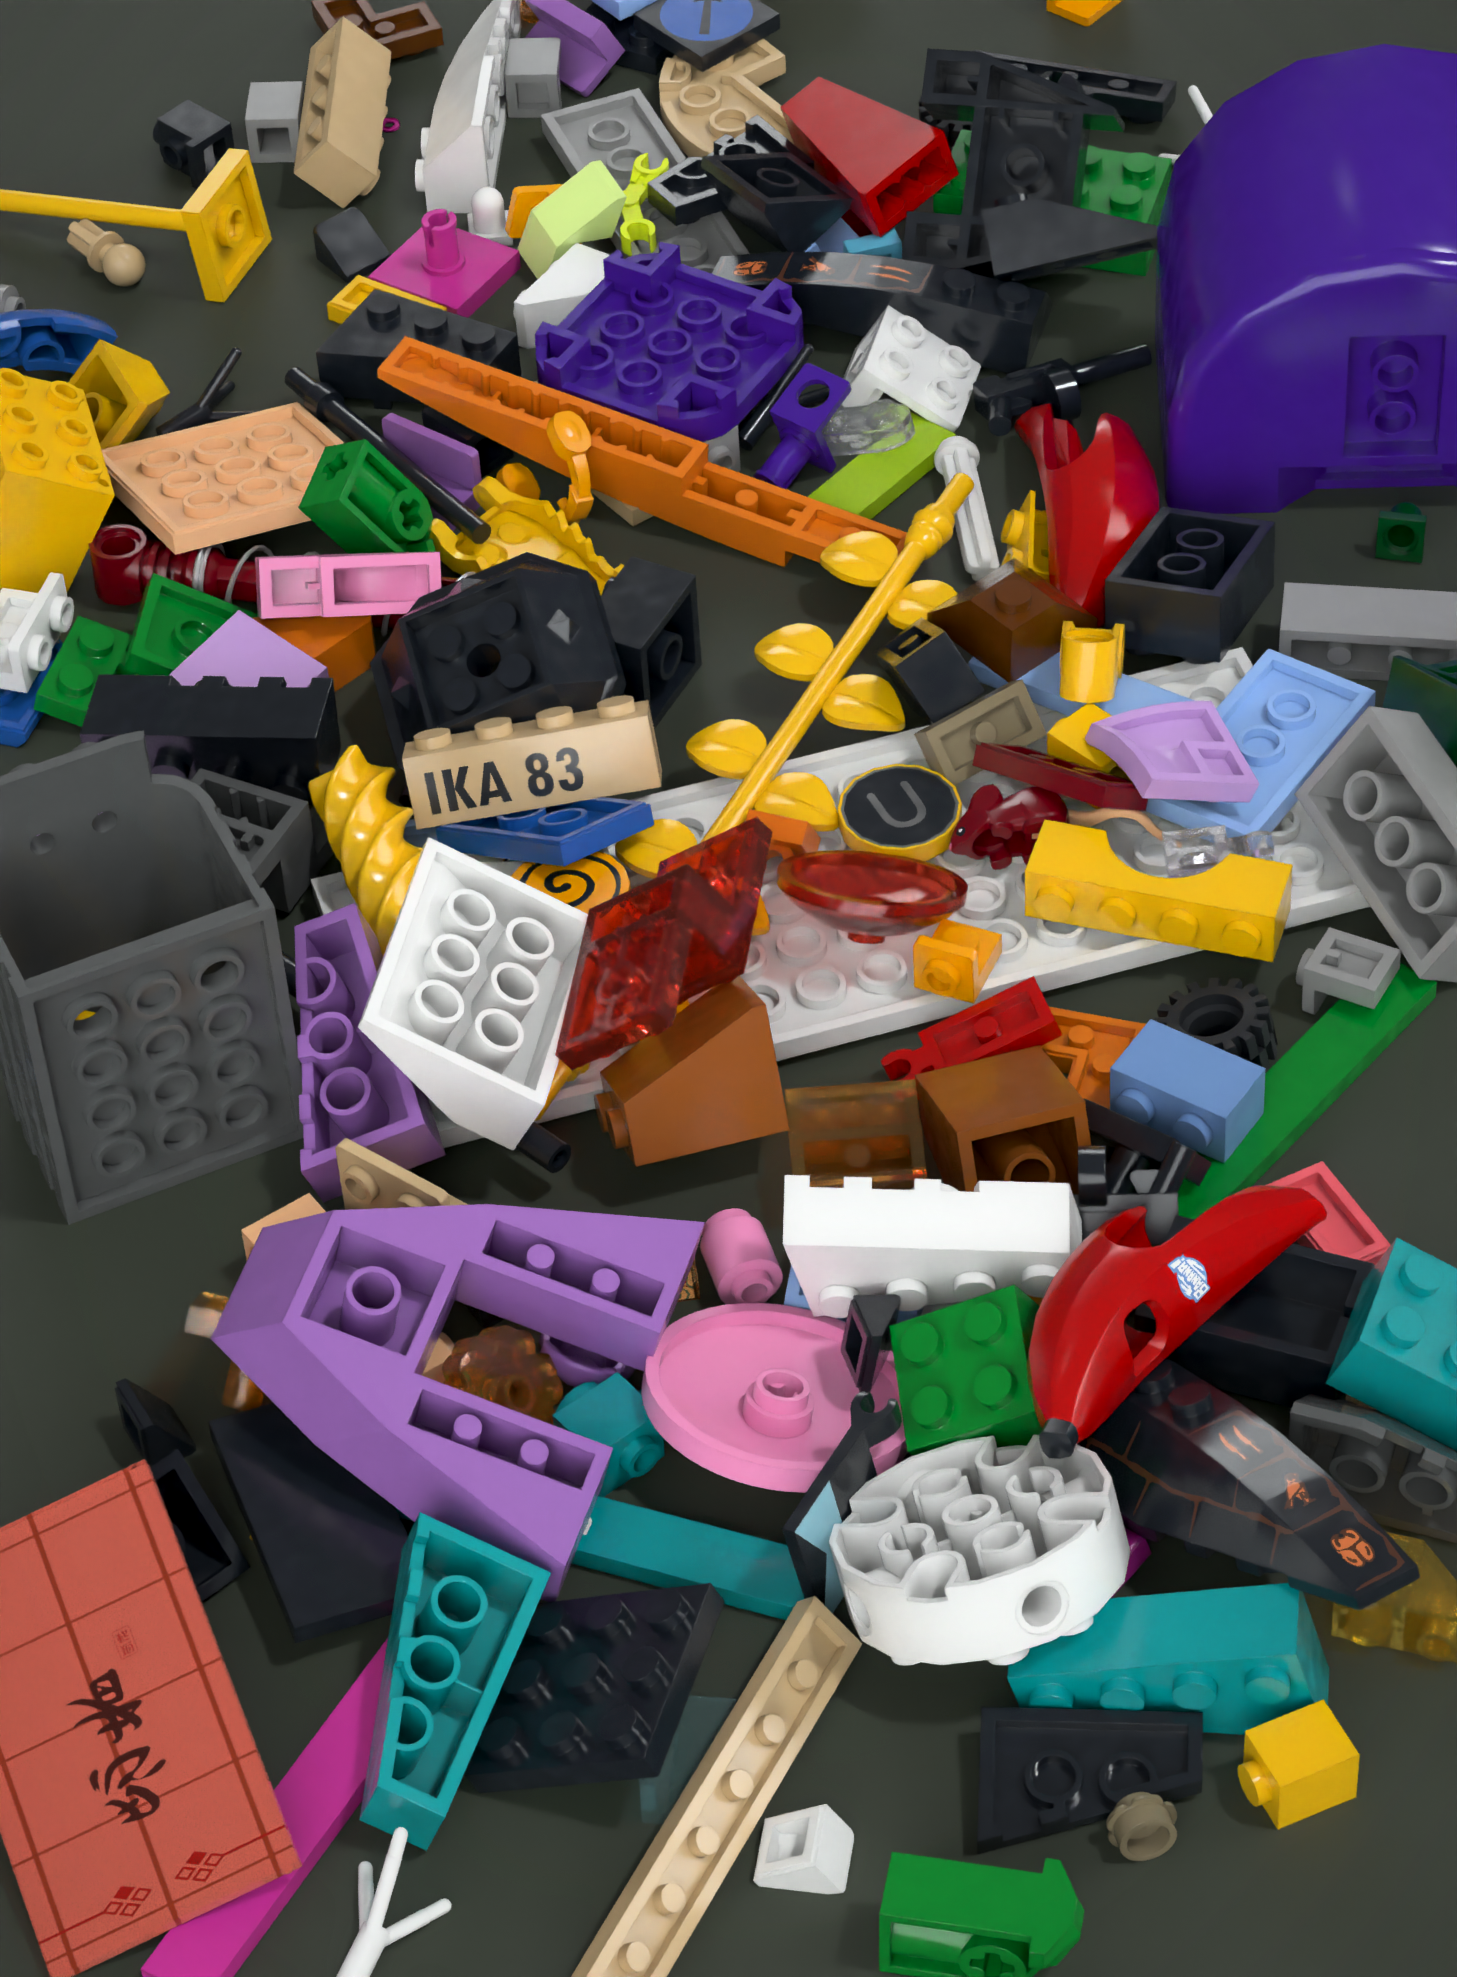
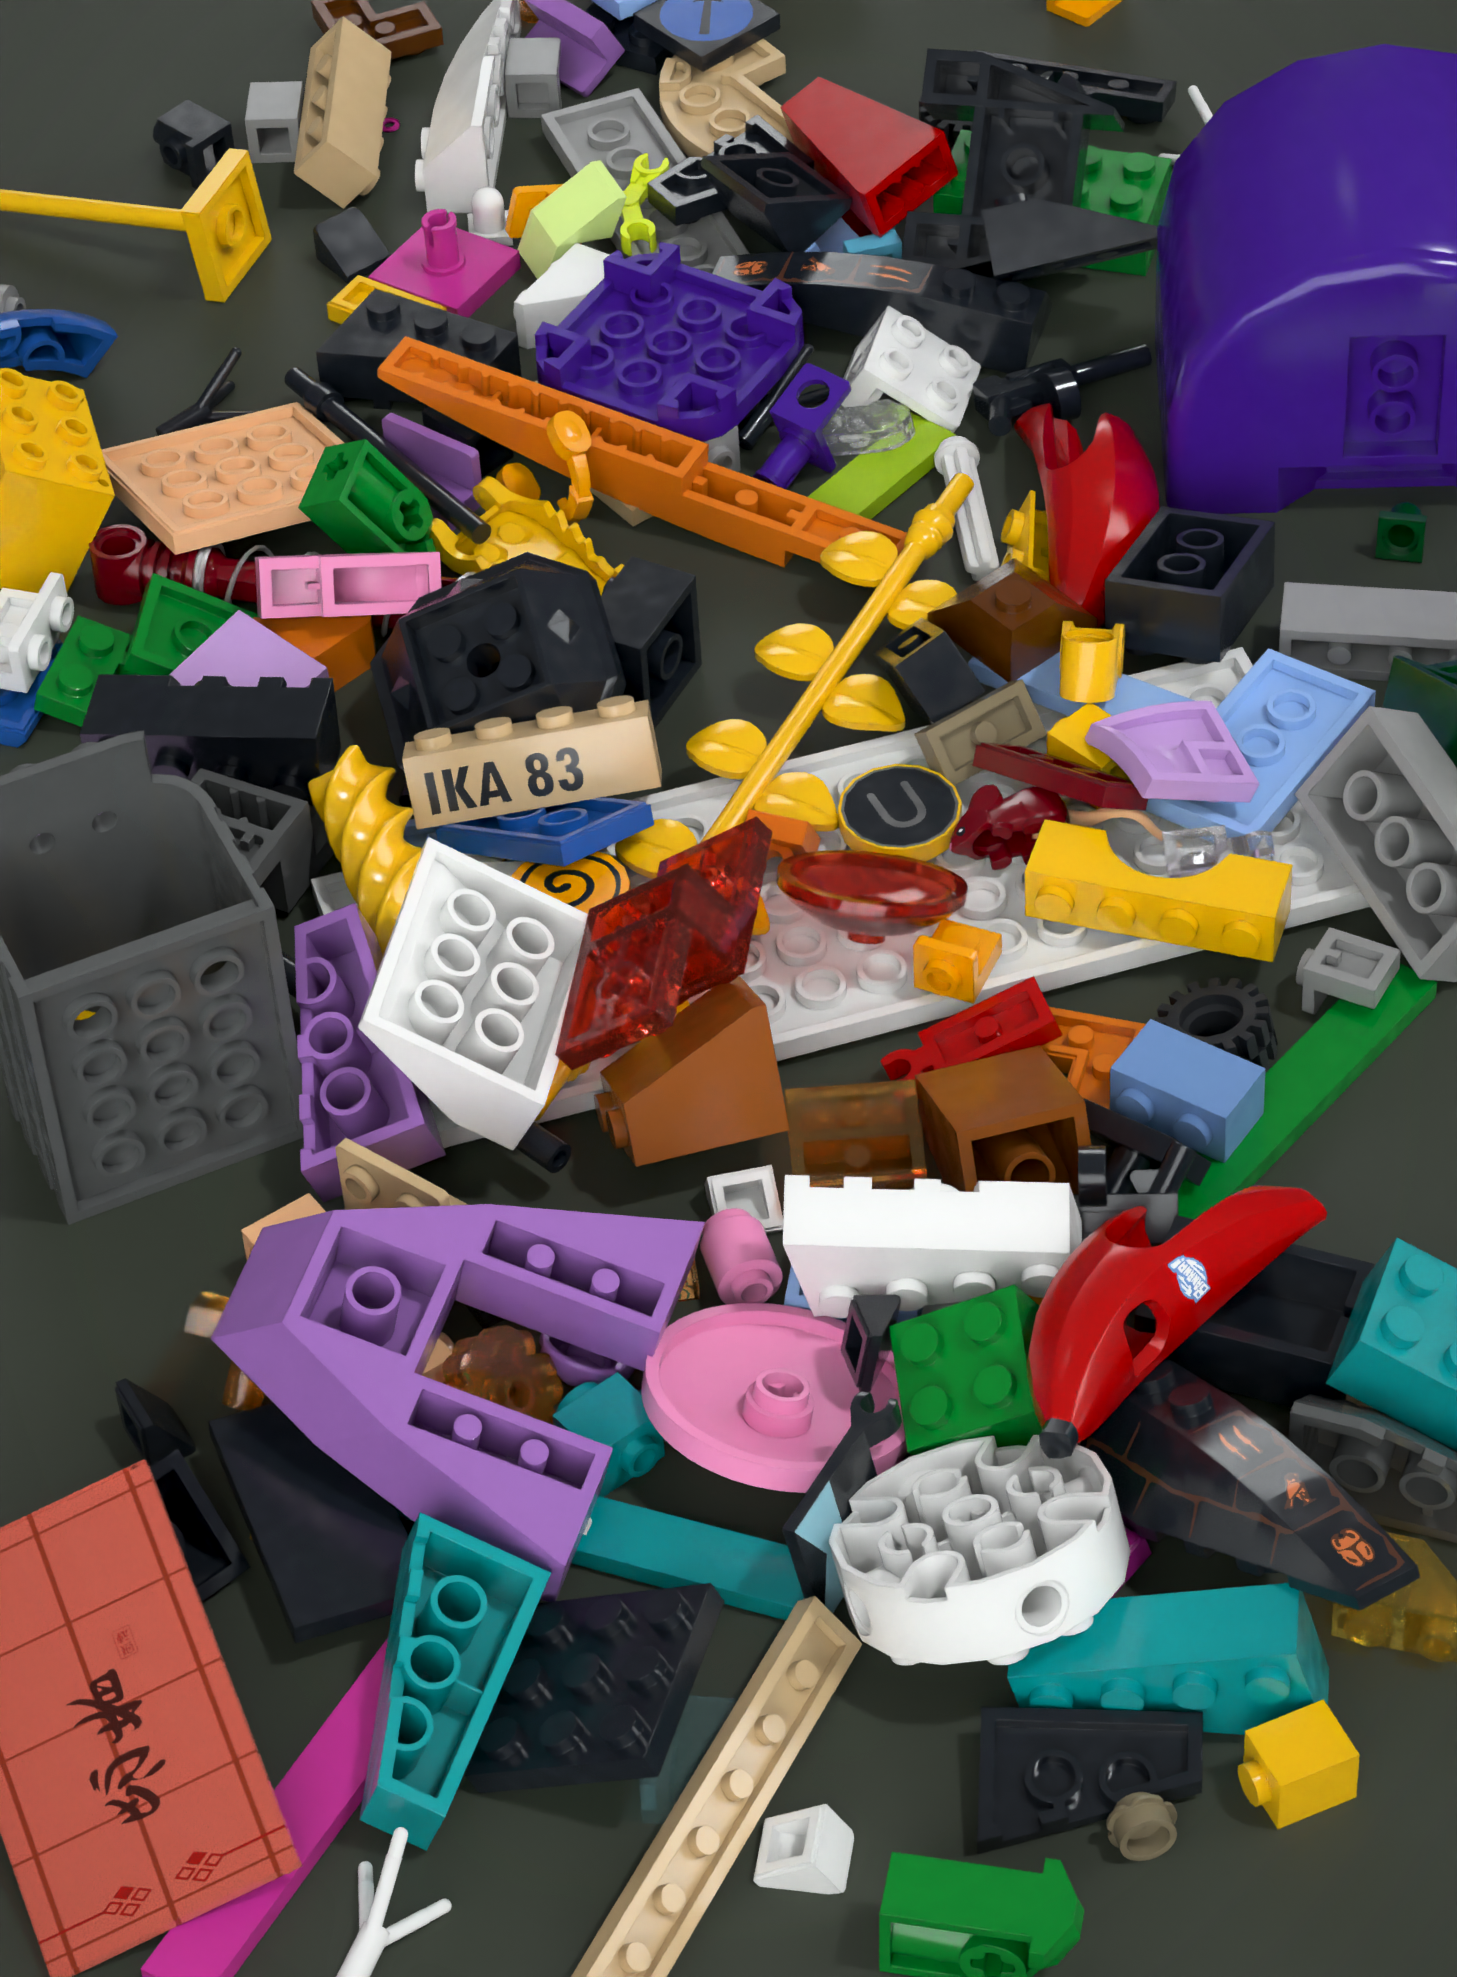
tan axle [67,219,146,287] -> none
yellow slope [68,339,170,449] -> none
coral tile [1265,1161,1391,1266] -> none
none -> white slope [704,1165,783,1234]

